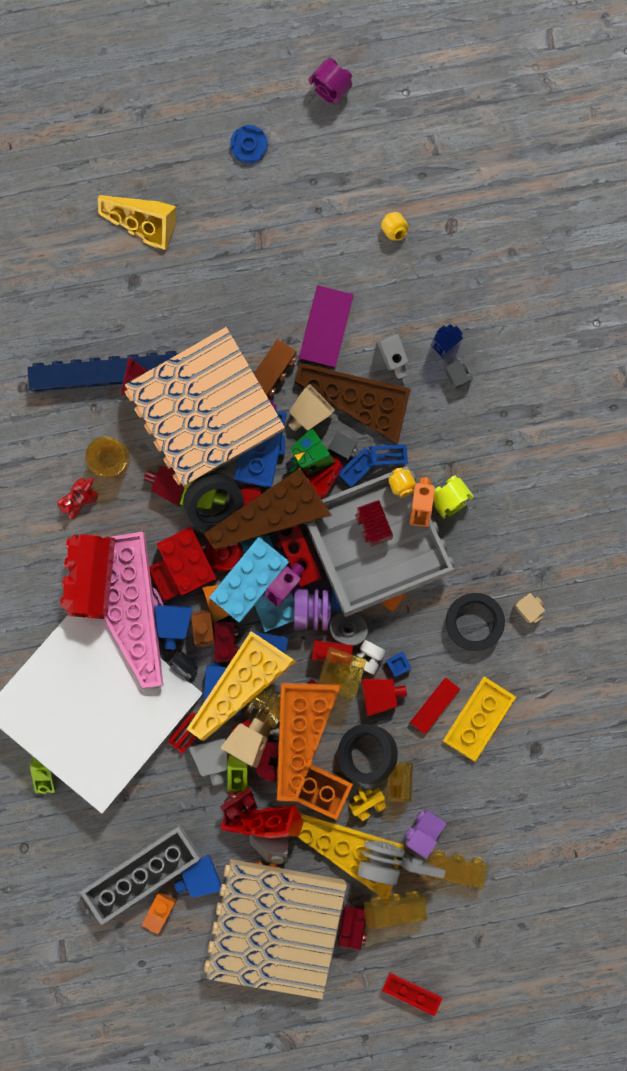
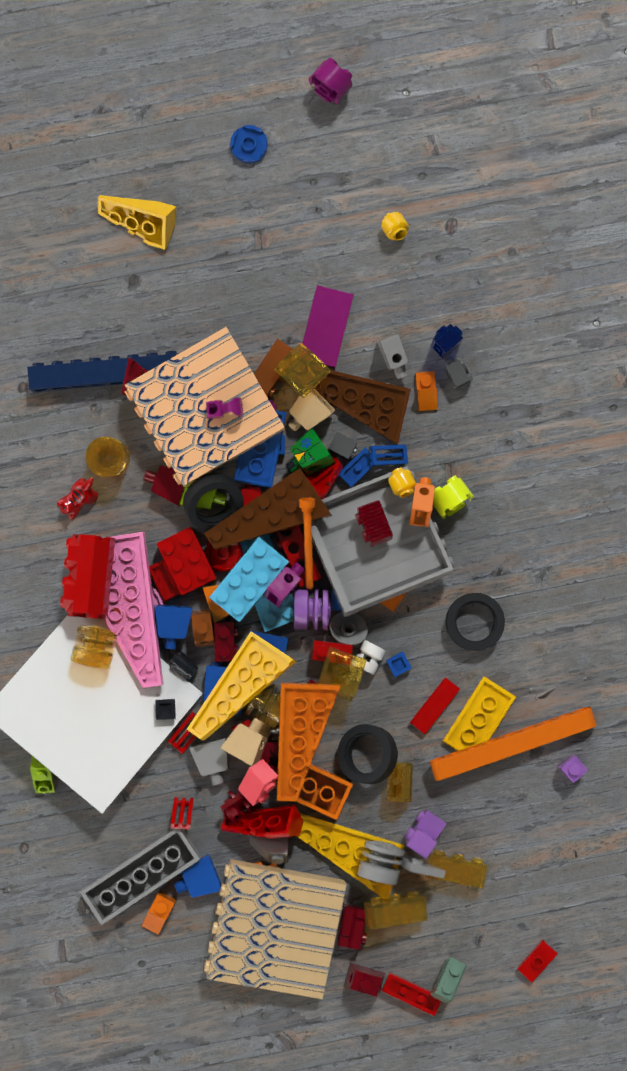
lime slope [228,754,249,793] -> none
yellow hips [349,787,386,821] -> none
red torso [362,678,407,716] -> none
tan brick [513,593,545,623] -> none
none -> clear yellow wheel [70,626,117,669]
none -> black plate [155,699,176,720]
none -> red tile [171,797,194,829]
none -> magenta leg [206,397,243,419]
none -> coral brick [238,759,278,806]
none -> clear yellow slope [273,343,331,398]
none -> orange piece [299,498,315,590]
none -> dark red torso [345,962,386,997]
none -> orange slope [415,371,438,411]
none -> orange beam [429,707,597,781]
none -> sand green brick [430,957,467,1003]
none -> red plate [517,939,558,983]
none -> medium lavender brick [558,754,588,783]

